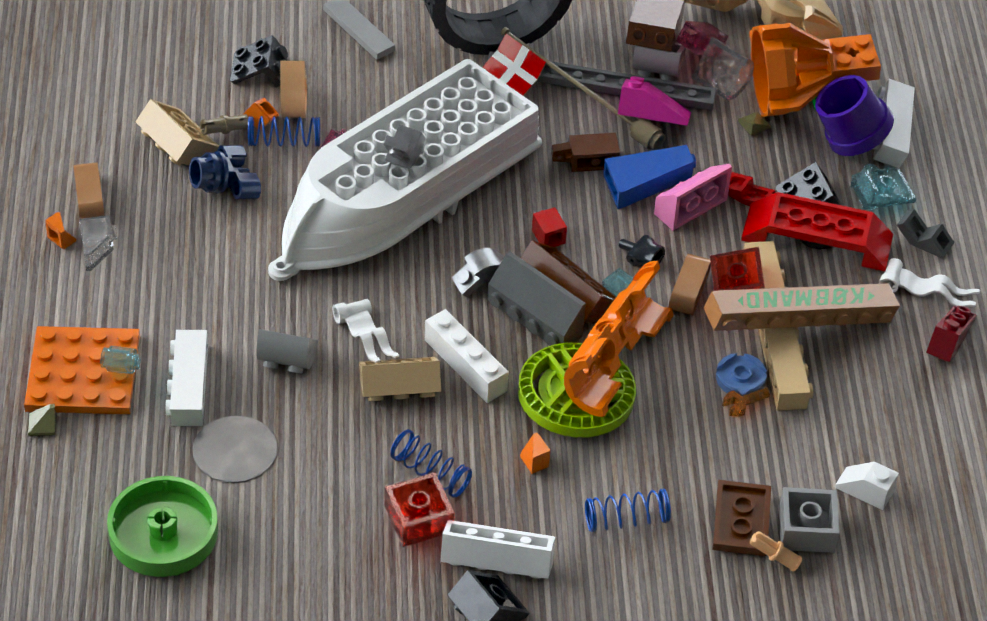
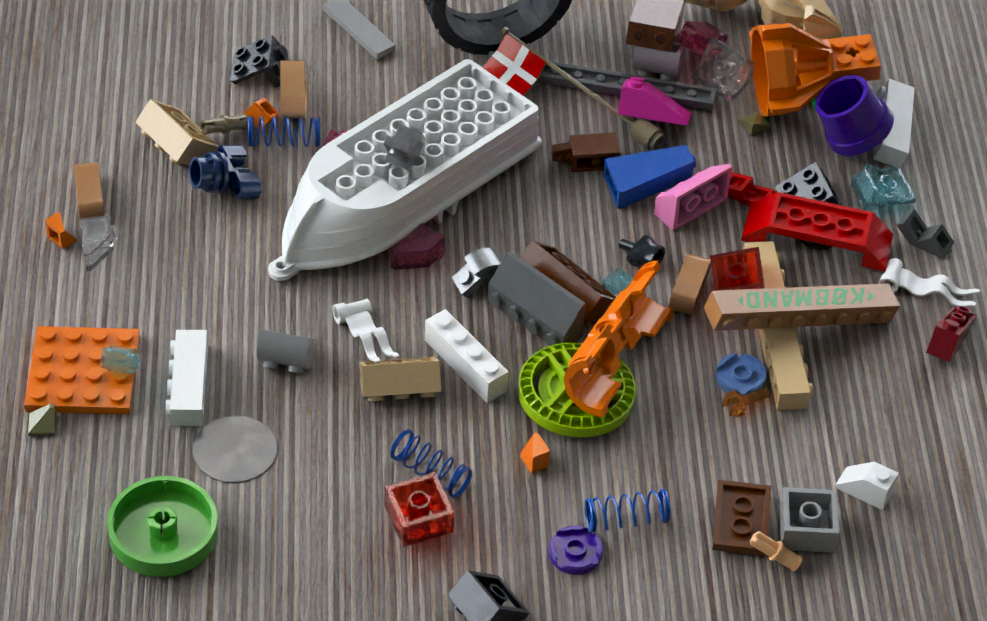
white brick [440,520,555,579] -> none
red brick [532,207,567,247] -> none
none -> clear pink slope [391,223,446,270]
none -> dark purple tile [549,526,603,575]

